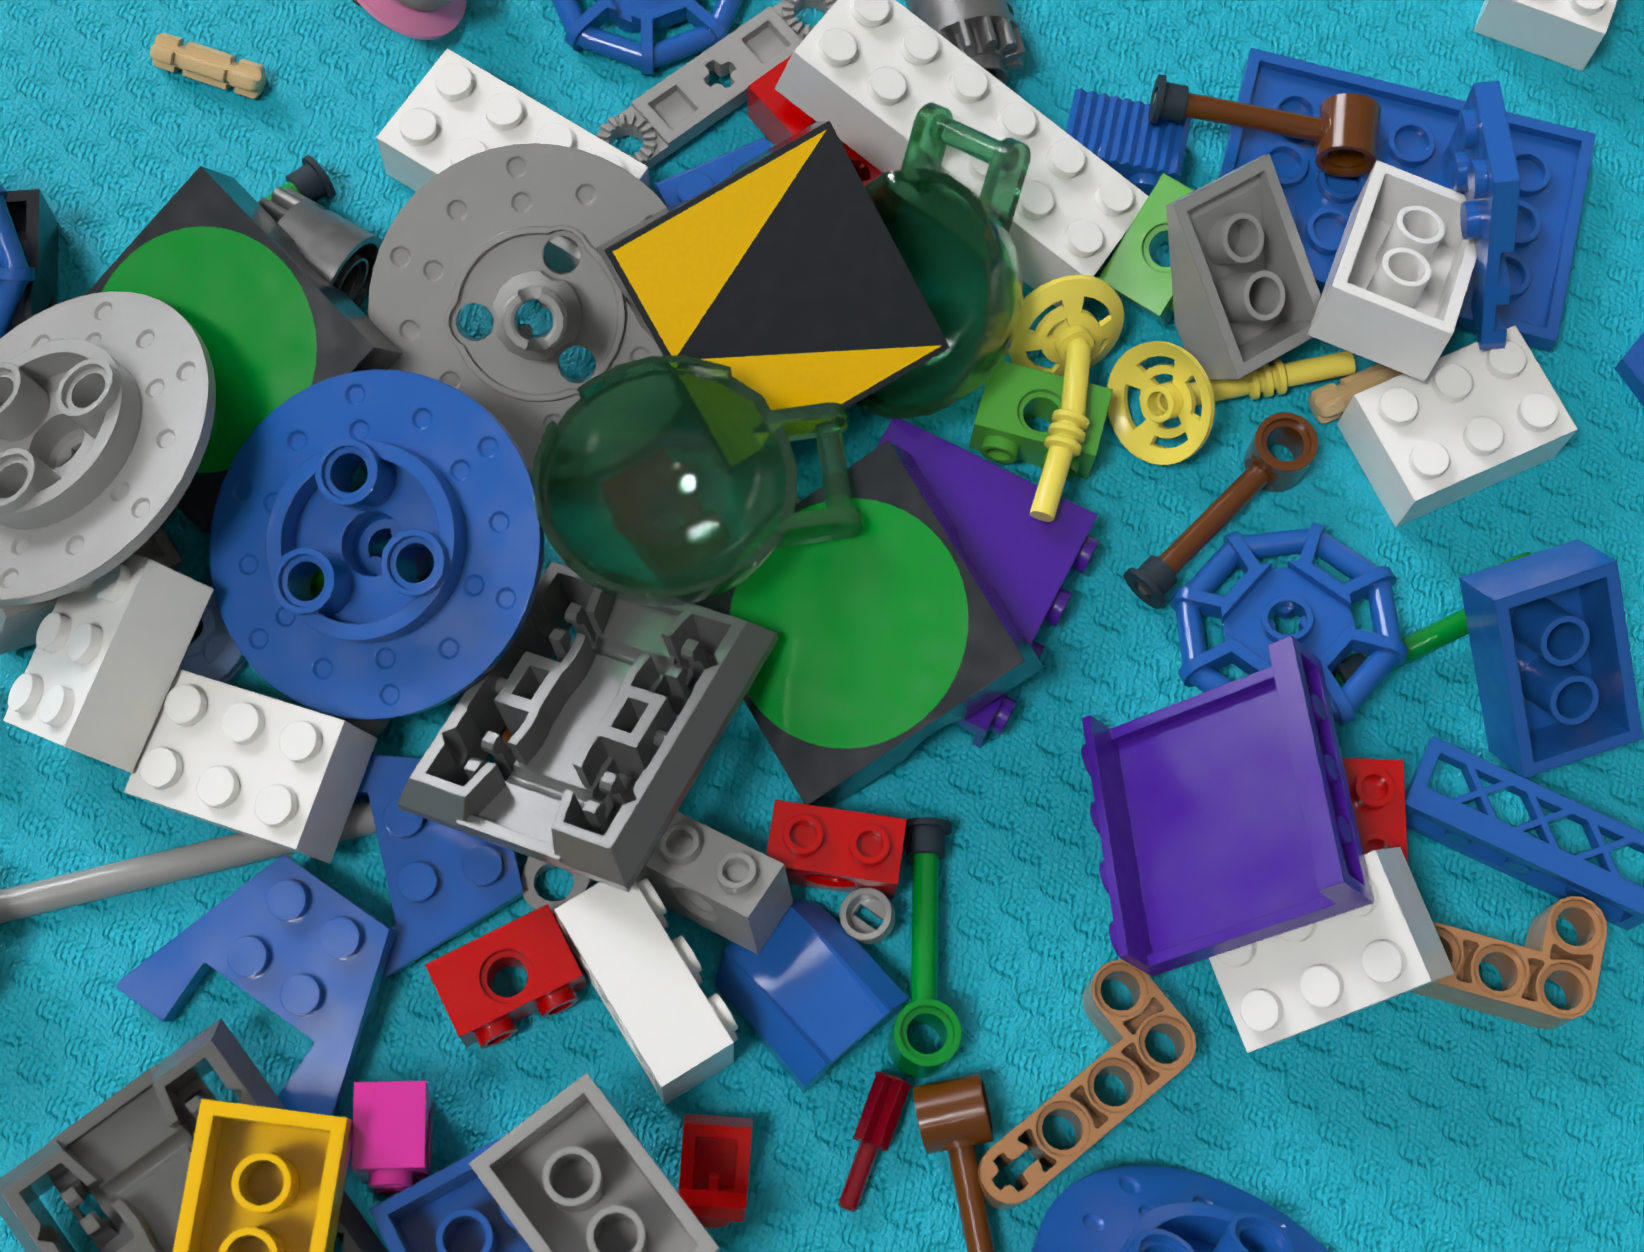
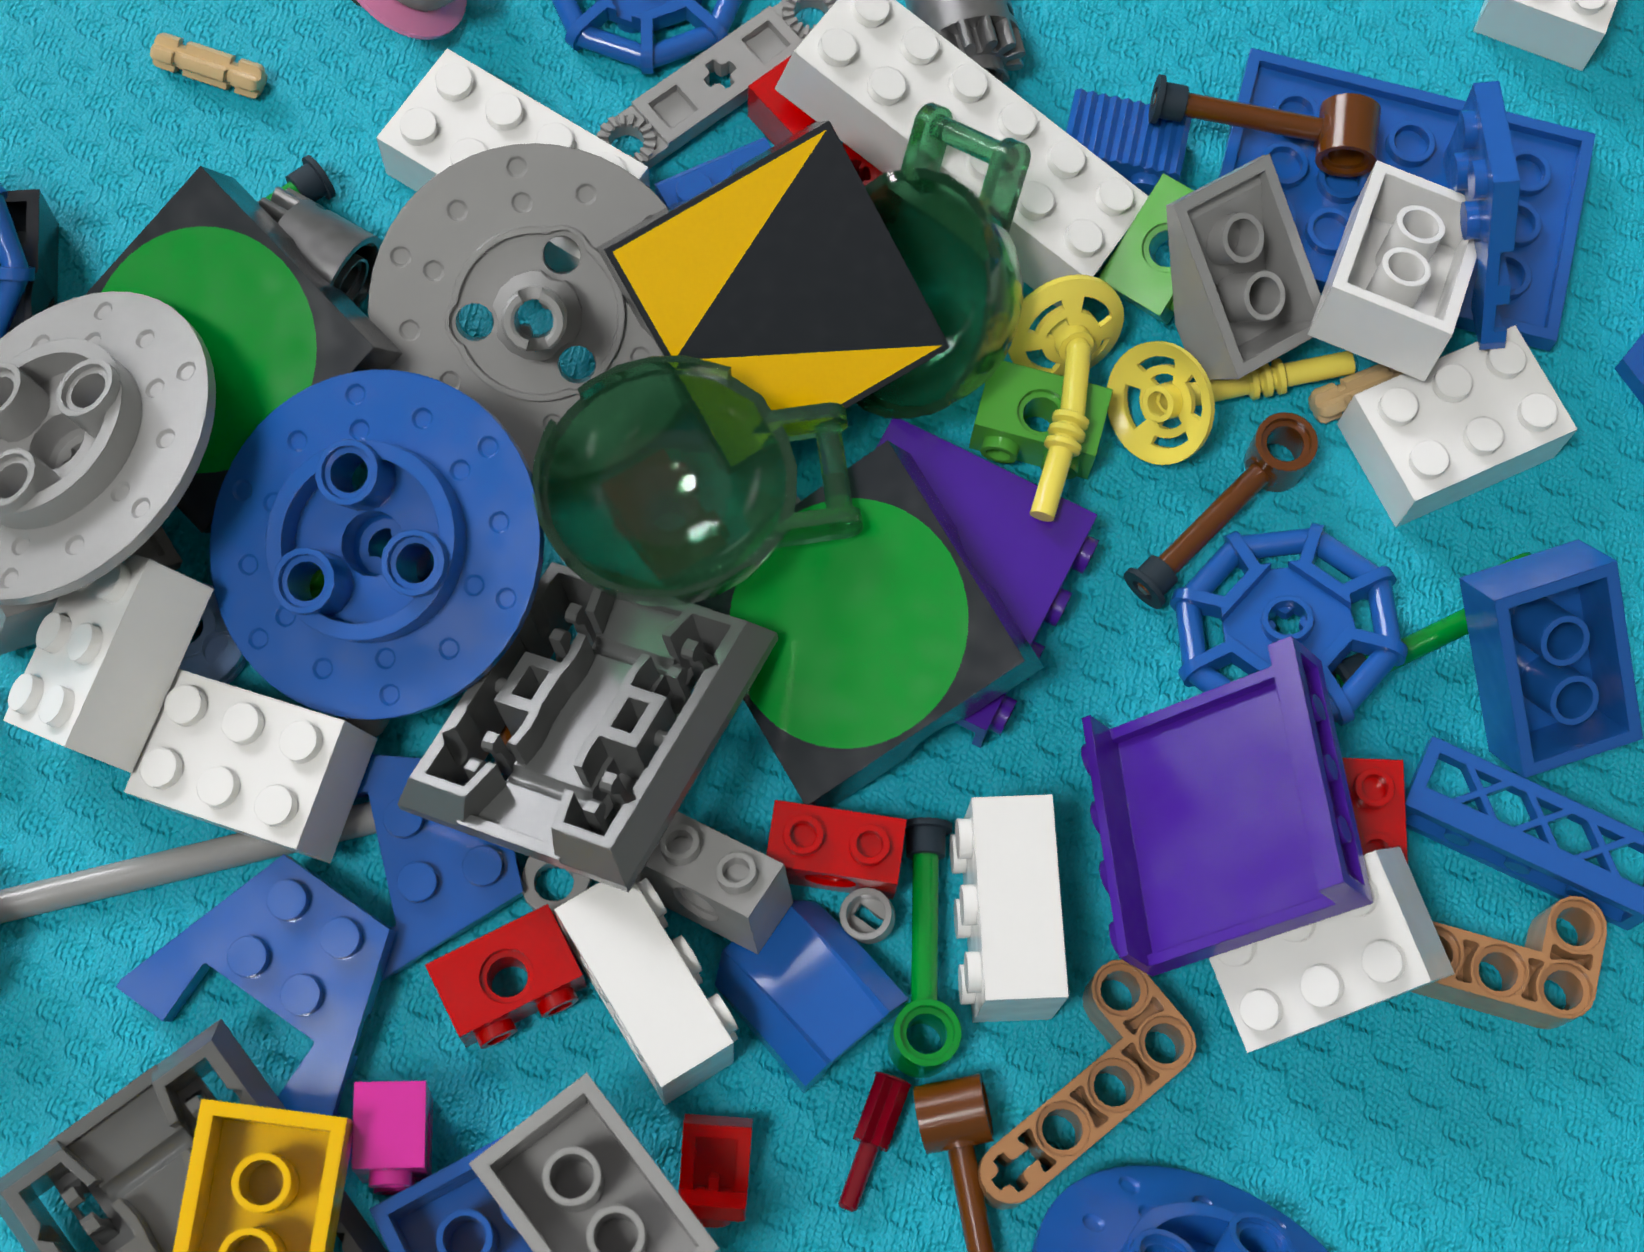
none -> white brick [950,794,1069,1023]

